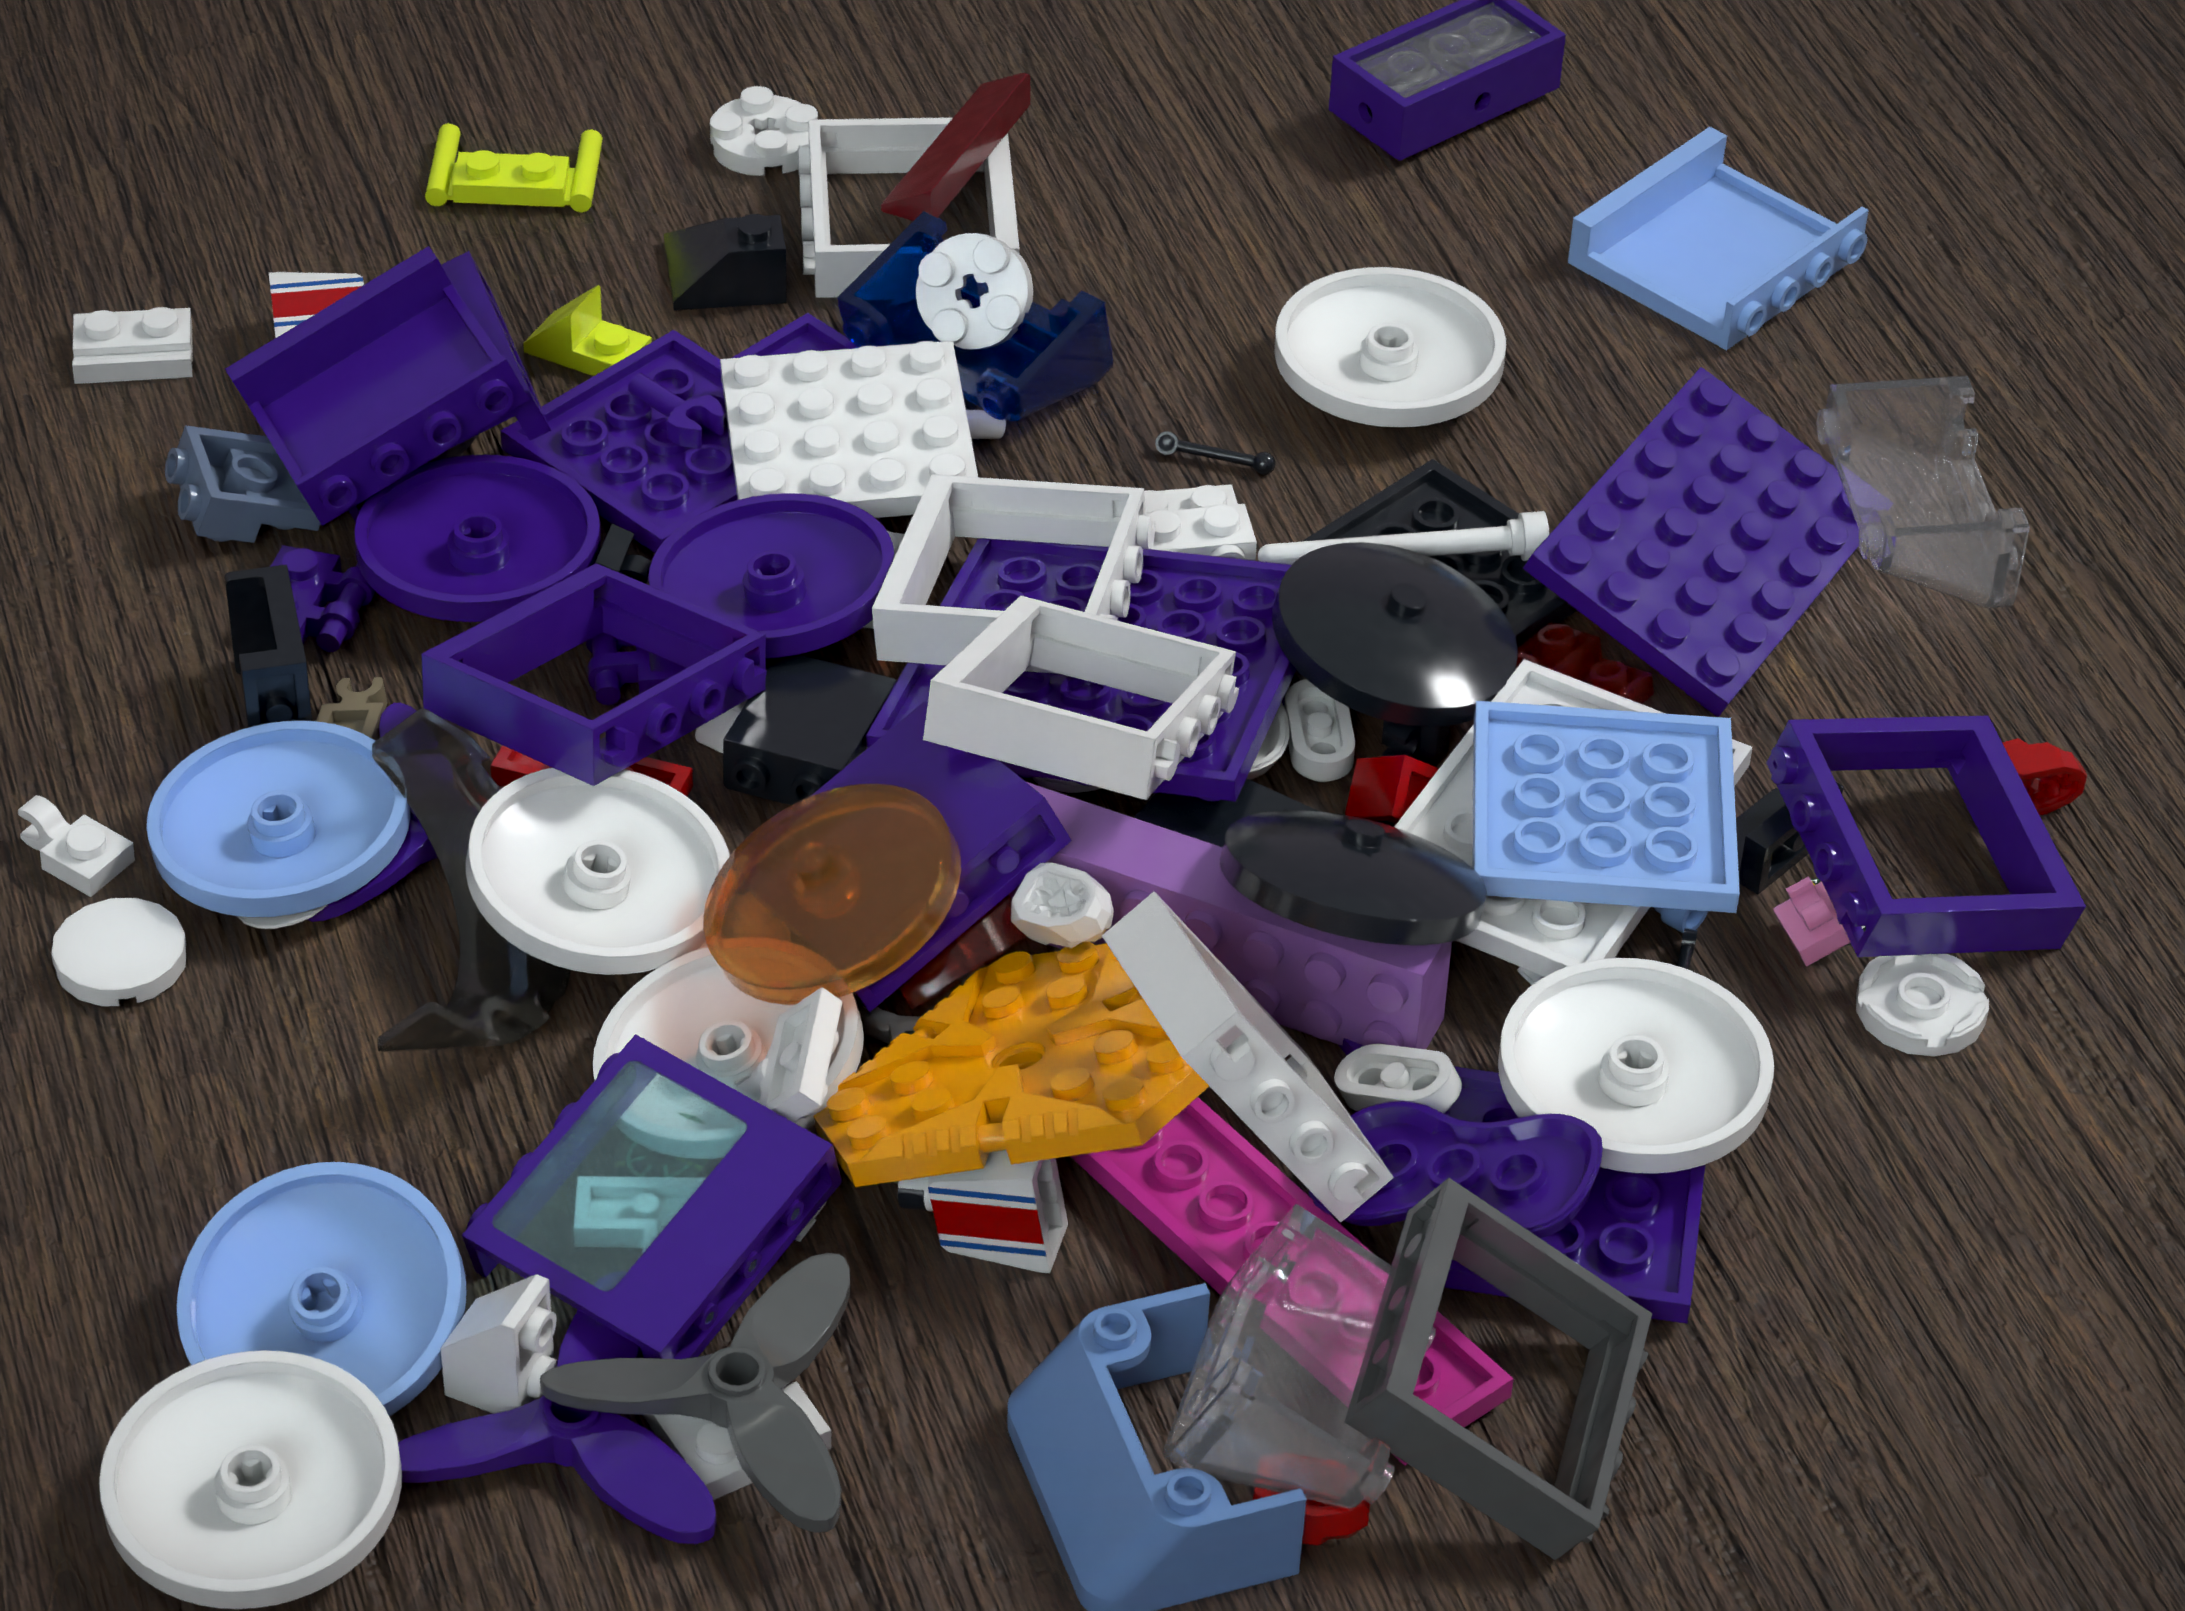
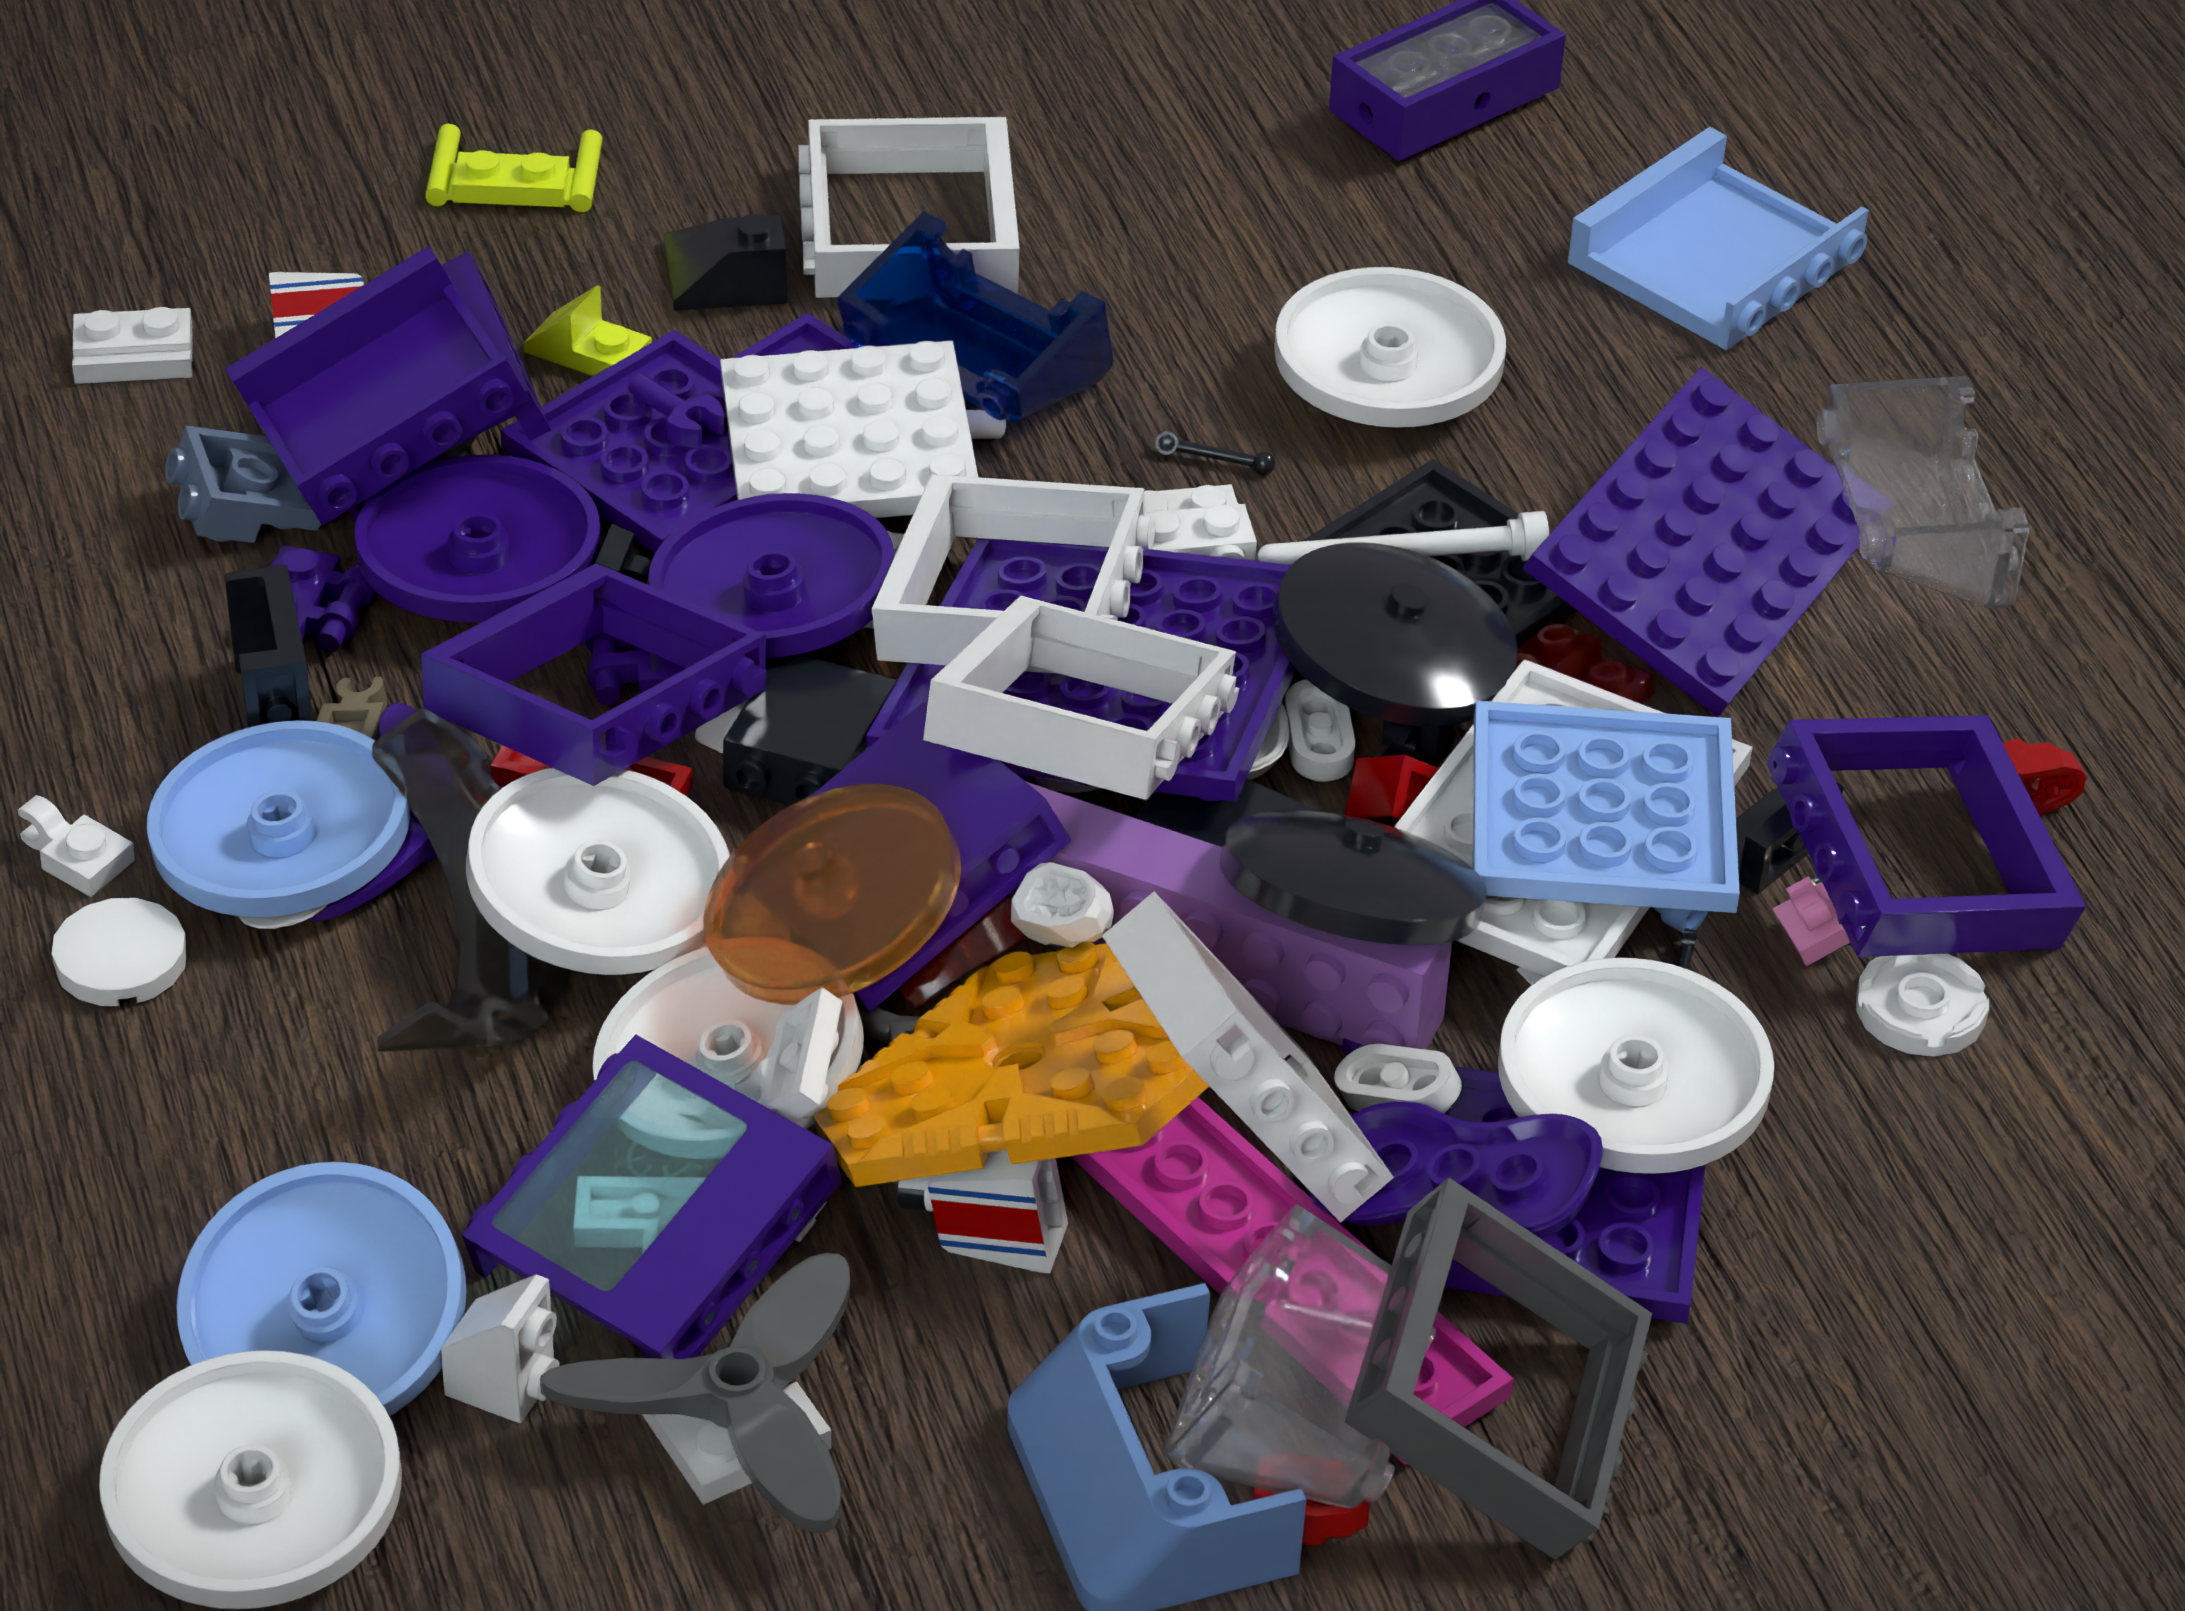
dark purple piece [398,1274,716,1544] -> none
white plate [710,86,818,176] -> none
dark red slope [881,73,1031,226] -> none
white plate [916,233,1033,349] -> none

